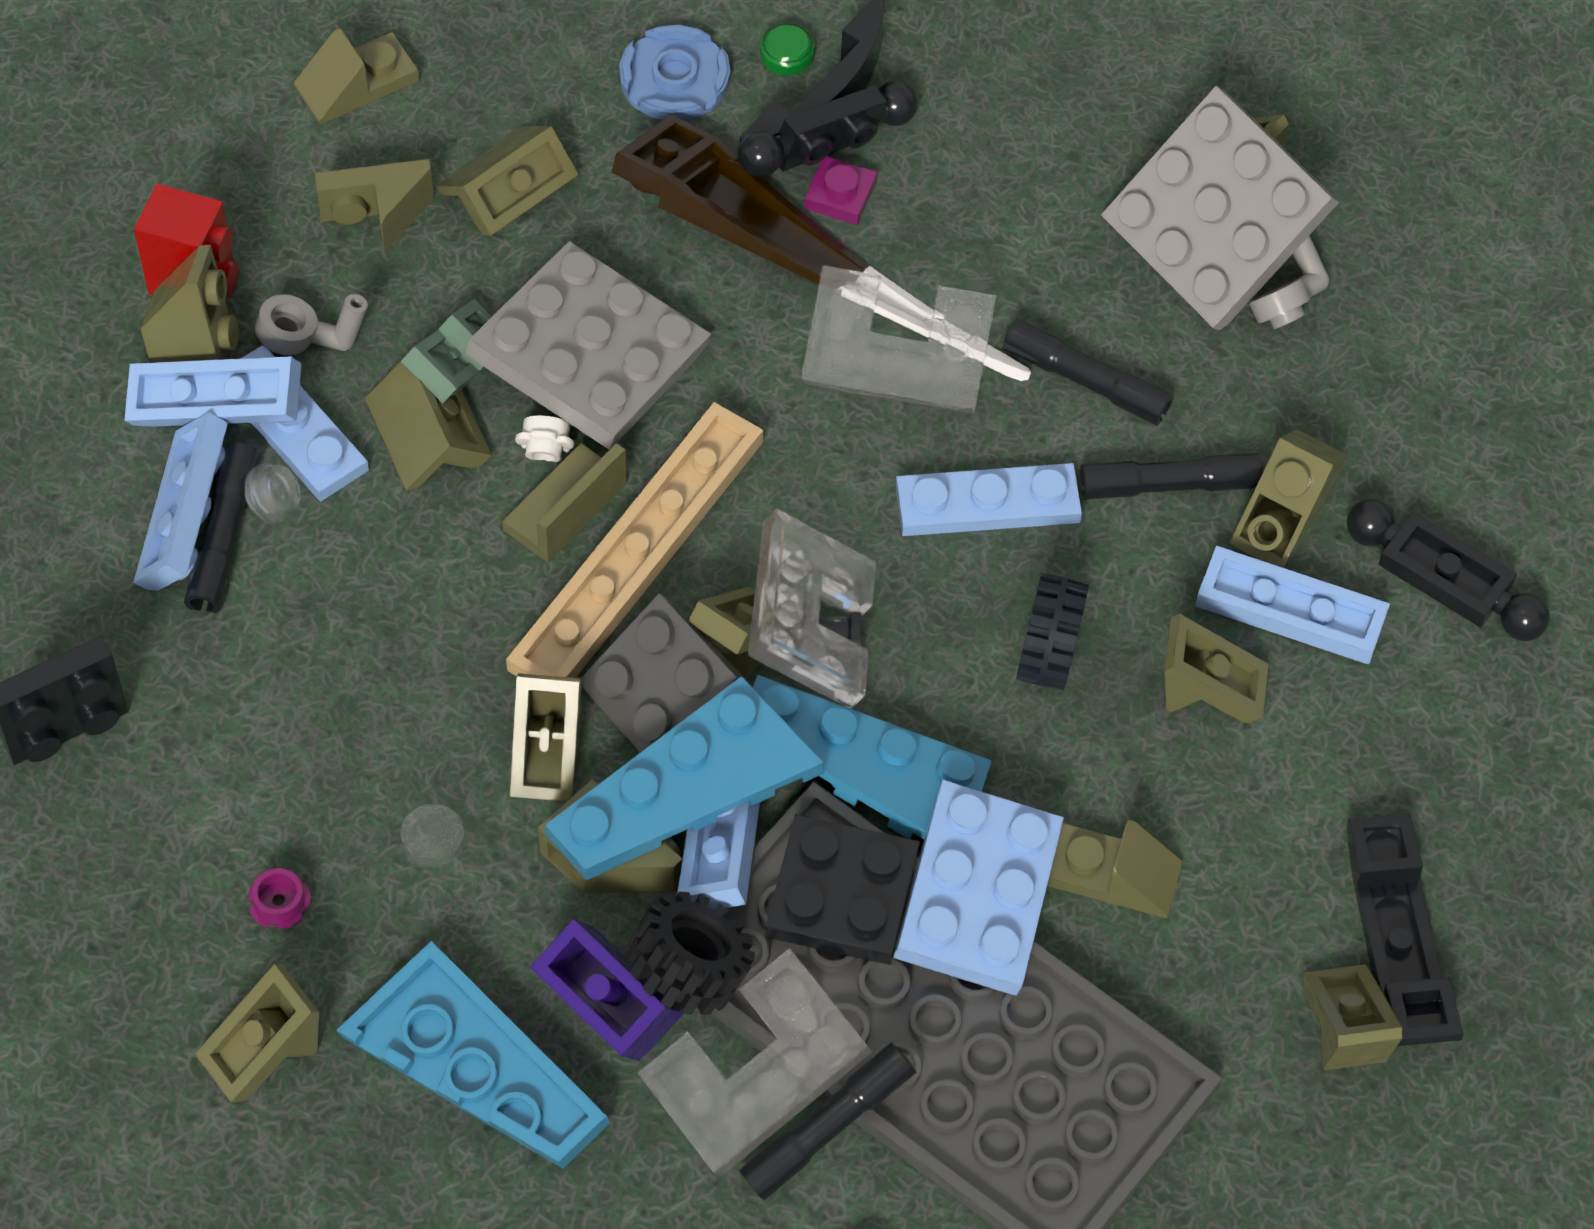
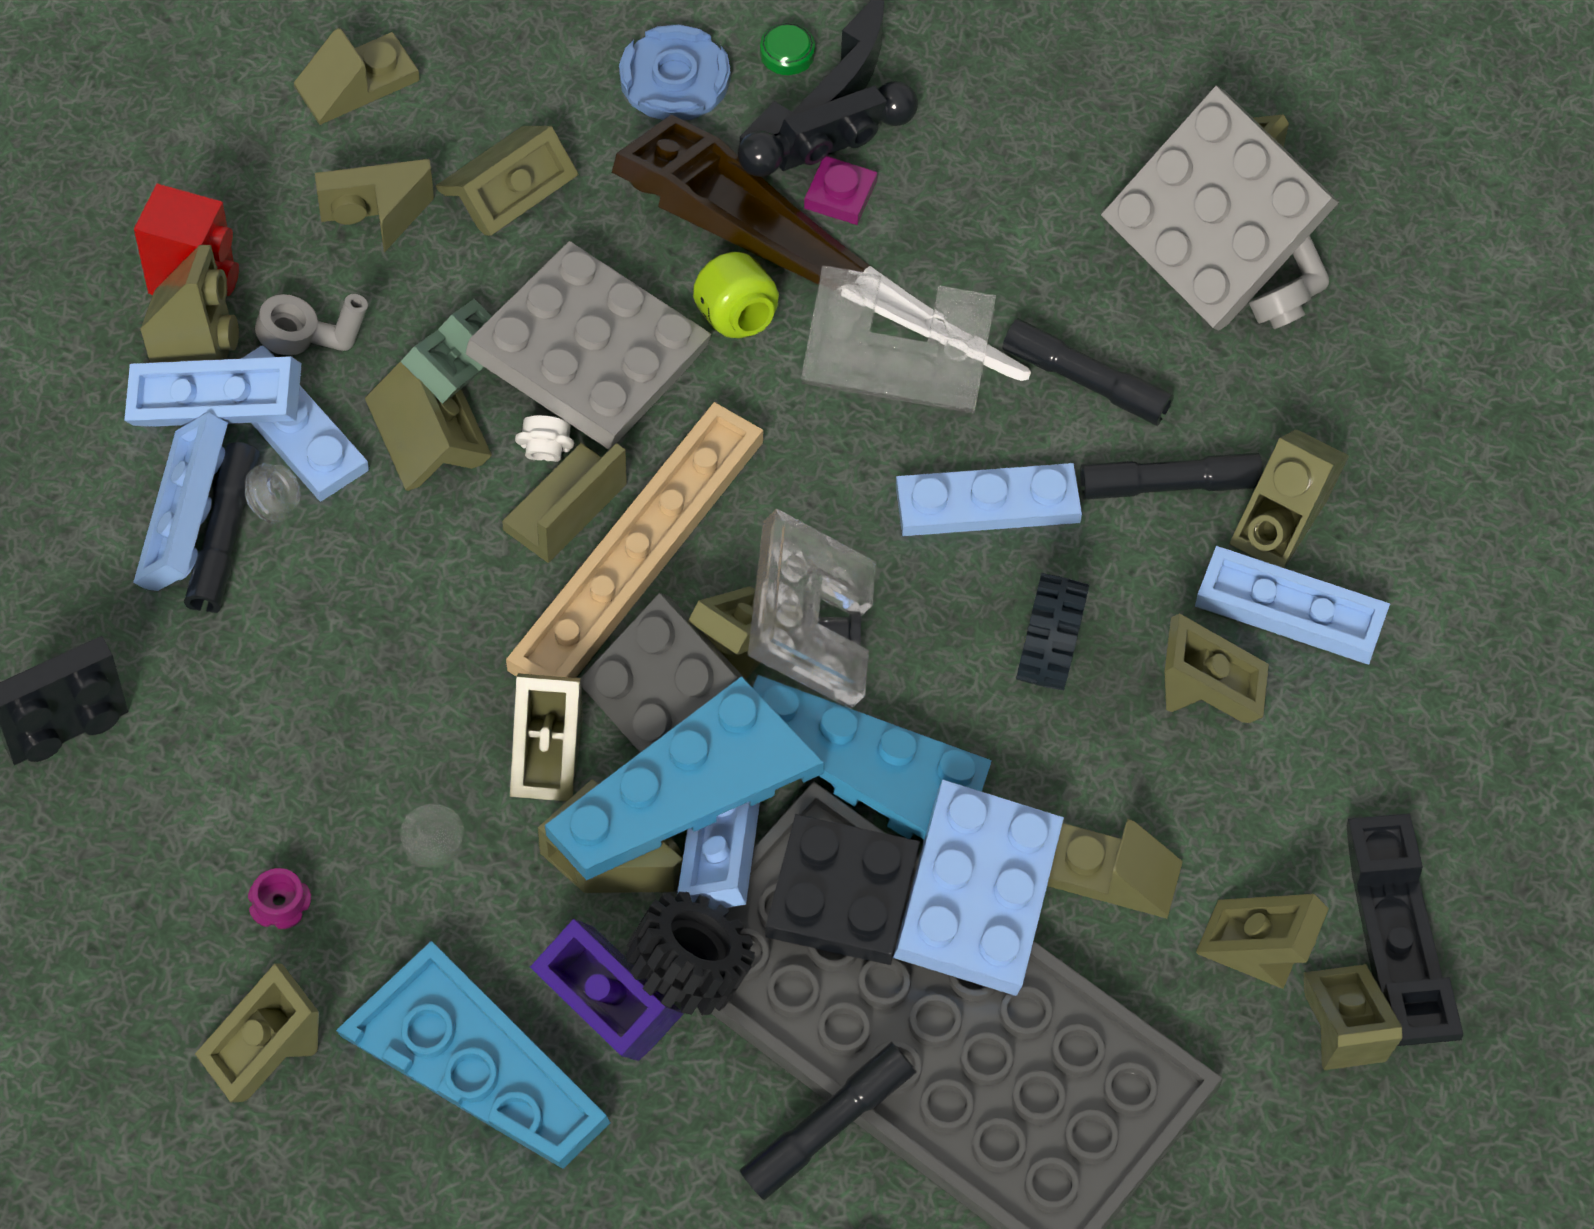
clear plate [637,948,873,1178] -> none
black plate [1346,499,1550,641] -> none
none -> lime head [693,252,779,339]
none -> olive slope [1196,894,1329,989]

